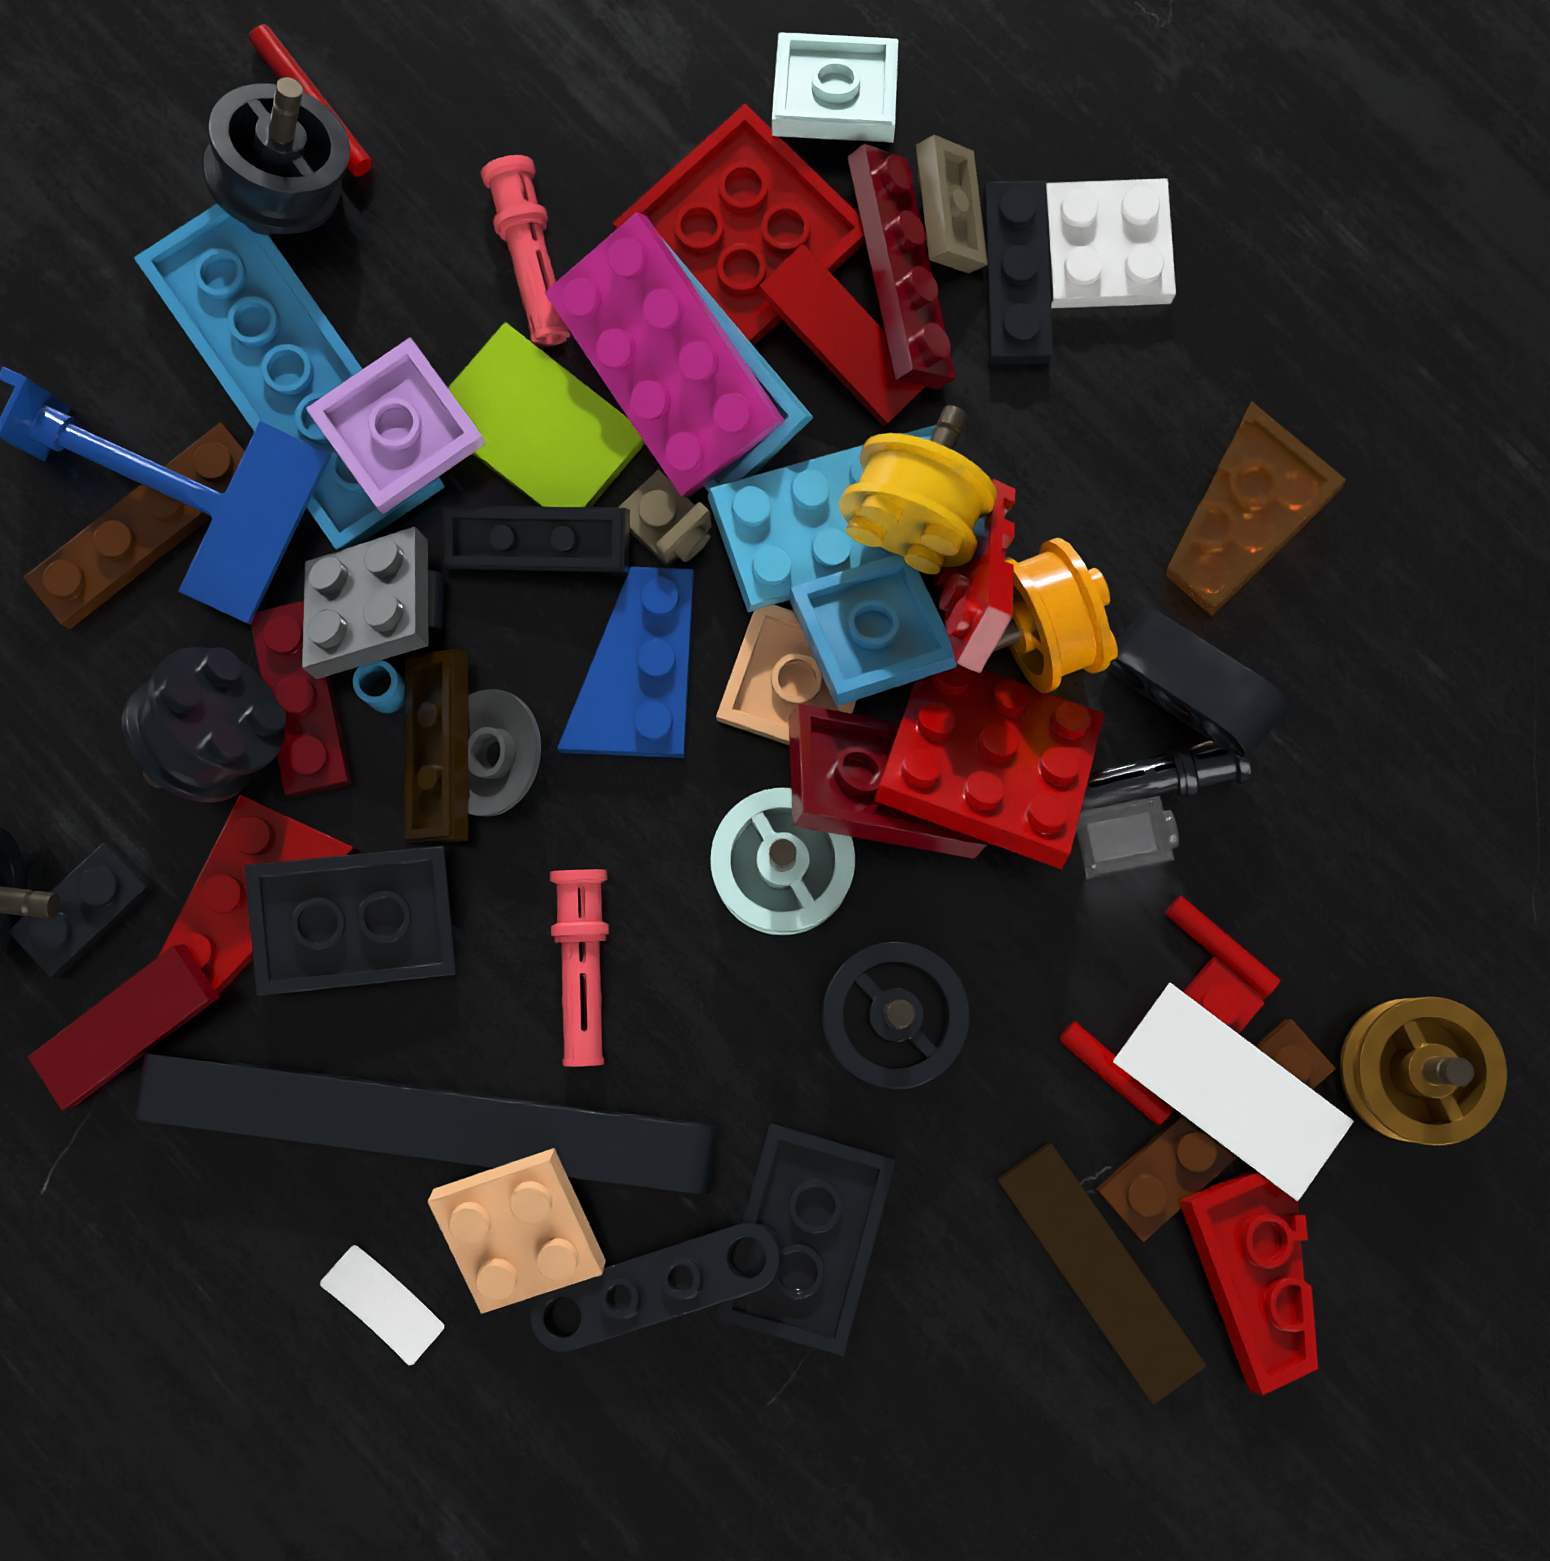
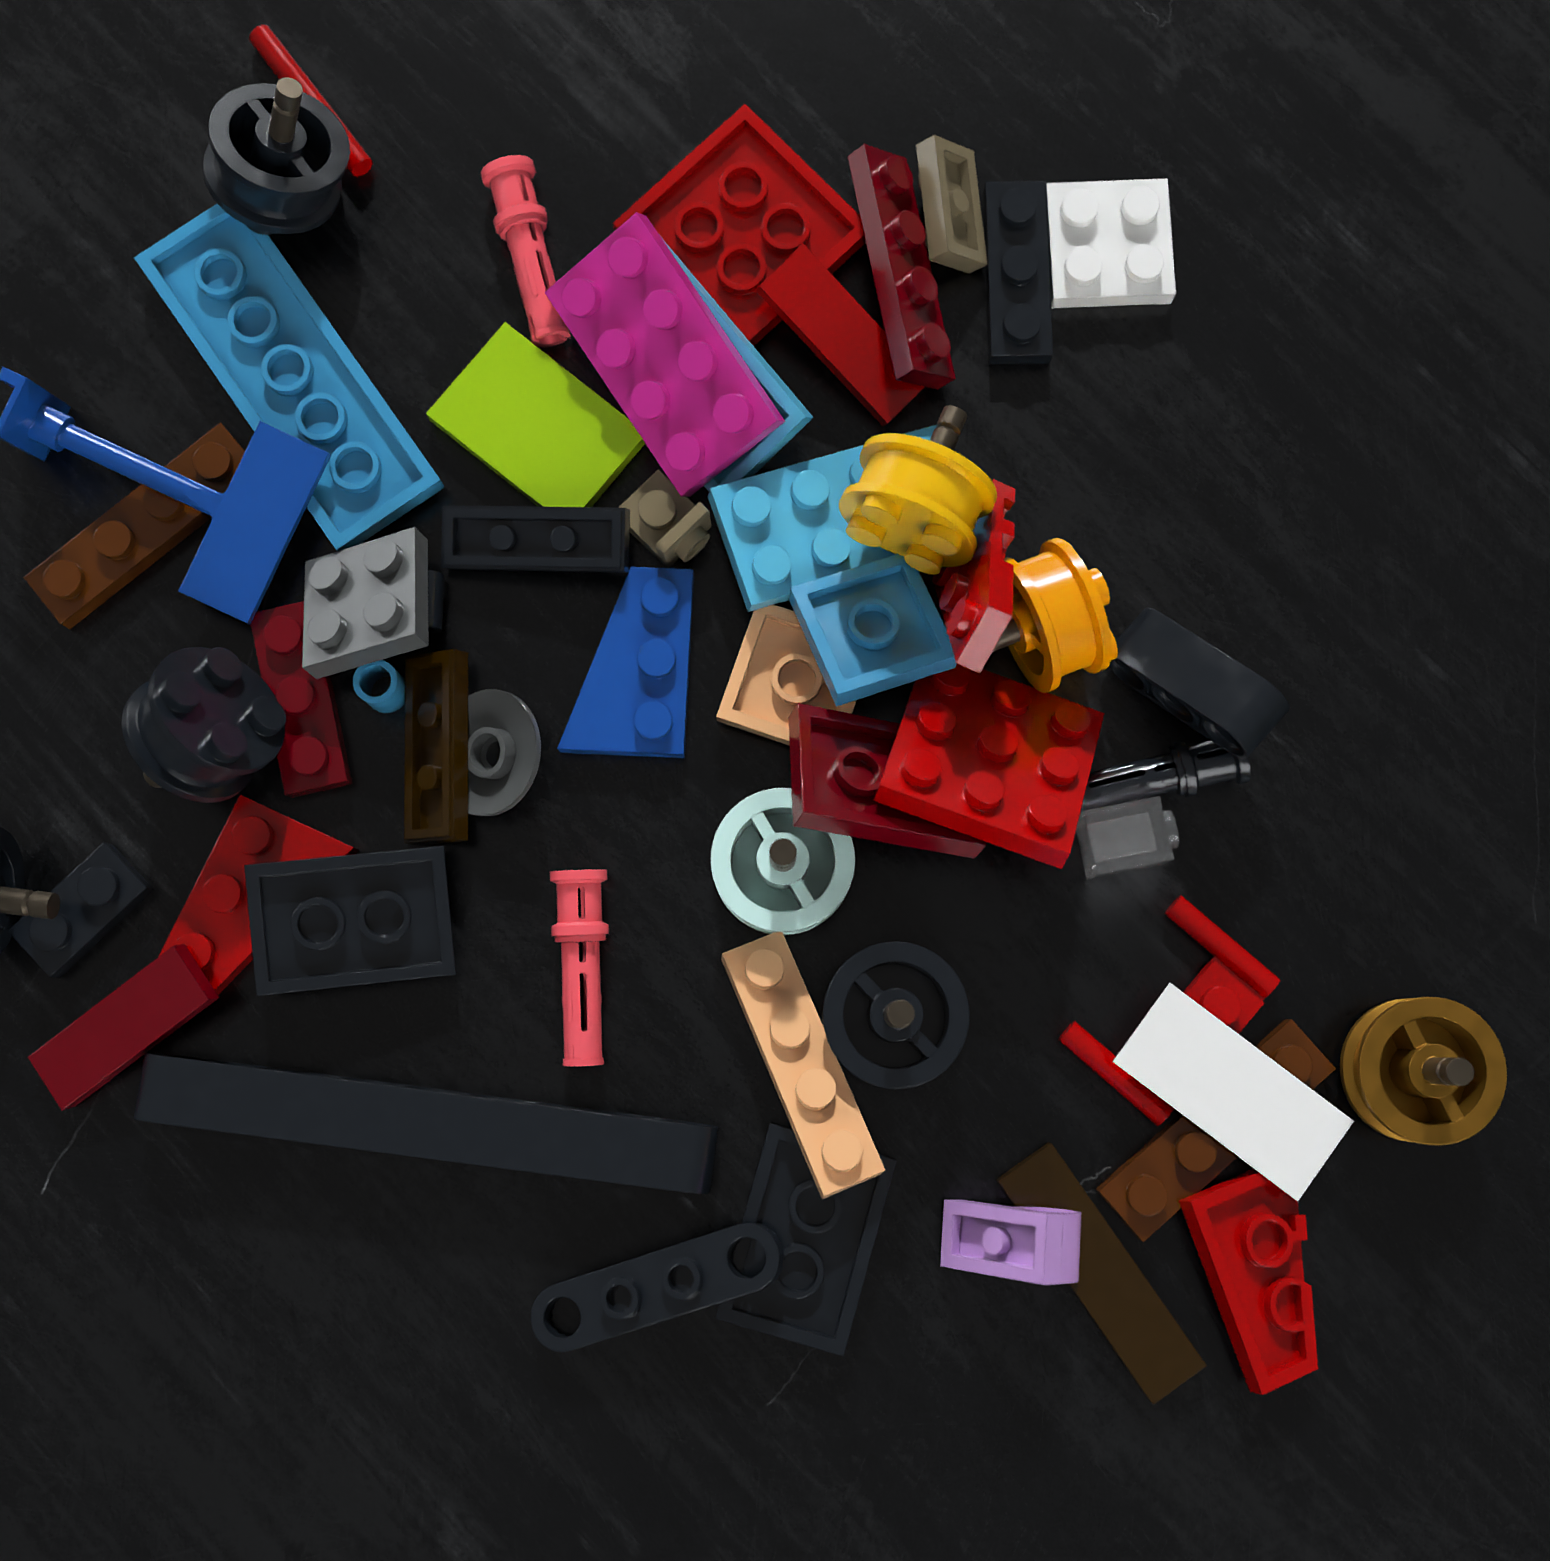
lavender plate [306,337,486,515] -> none
white sticker [320,1245,444,1365] -> none
light nougat plate [428,1148,606,1314] -> none
light aqua tile [772,33,898,143] -> none
clear orange wing [1166,401,1346,616] -> none
none -> light nougat plate [721,932,885,1199]
none -> lavender plate [940,1199,1082,1285]

